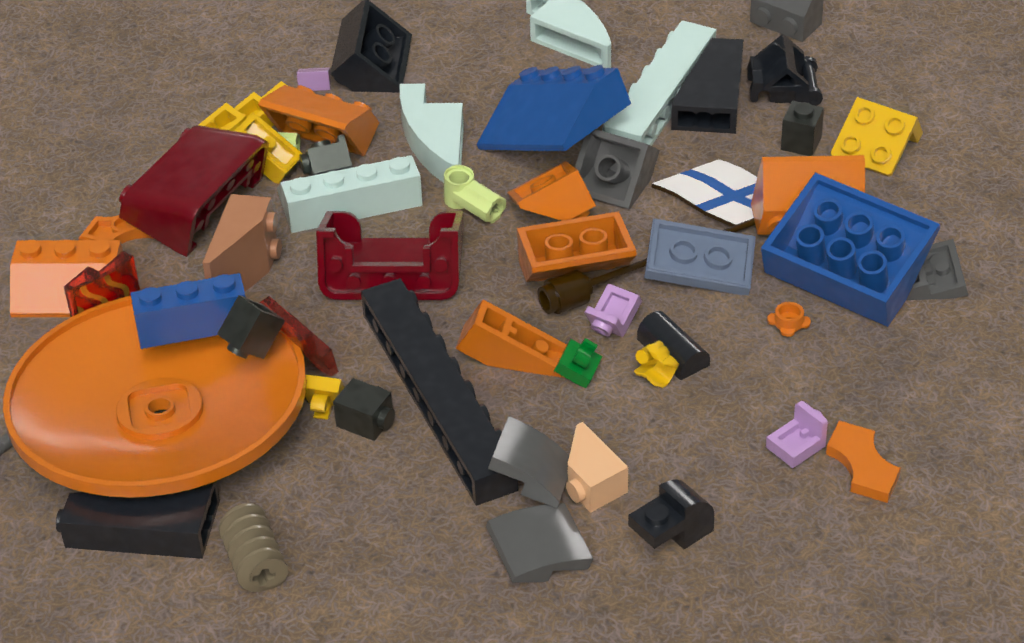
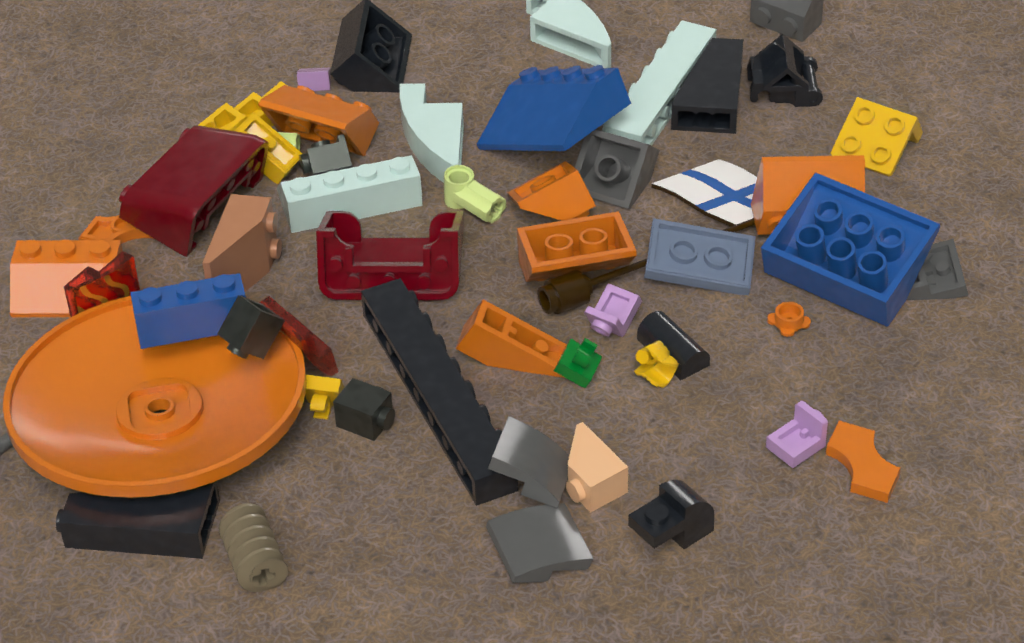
pearl dark grey brick [781,101,824,156] -> none

